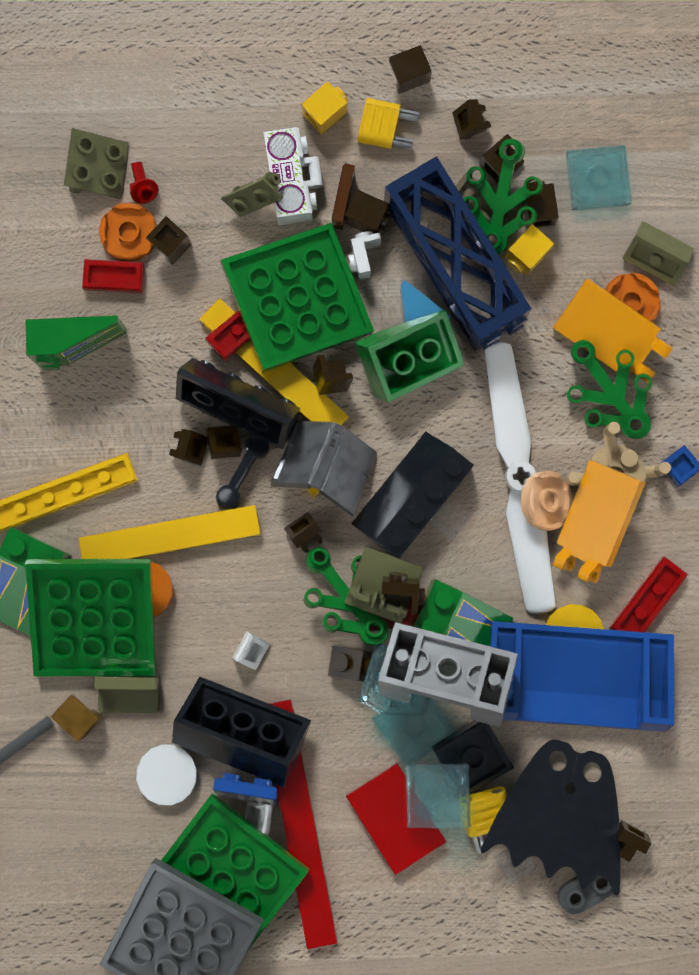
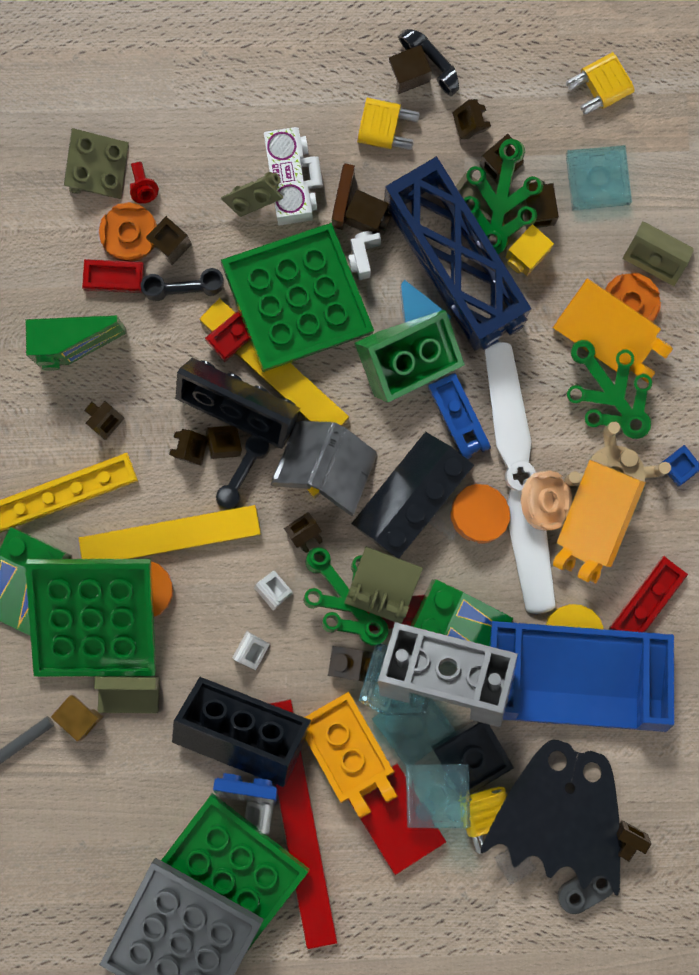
white tile [136,744,198,805] -> none
yellow brick [301,81,348,135] -> none
dark brown panel [313,354,353,395] -> none
dark brown bracket [381,572,425,614] -> none
none -> dark brown tile [84,401,125,440]
none -> black bar [141,268,224,301]
none -> white slope [254,571,293,610]
none -> light orange tile [304,692,398,818]
none -> black bar [398,29,459,96]
none -> blue plate [428,373,491,459]
none -> orange tile [450,484,510,544]
none -> yellow piece [566,52,635,115]

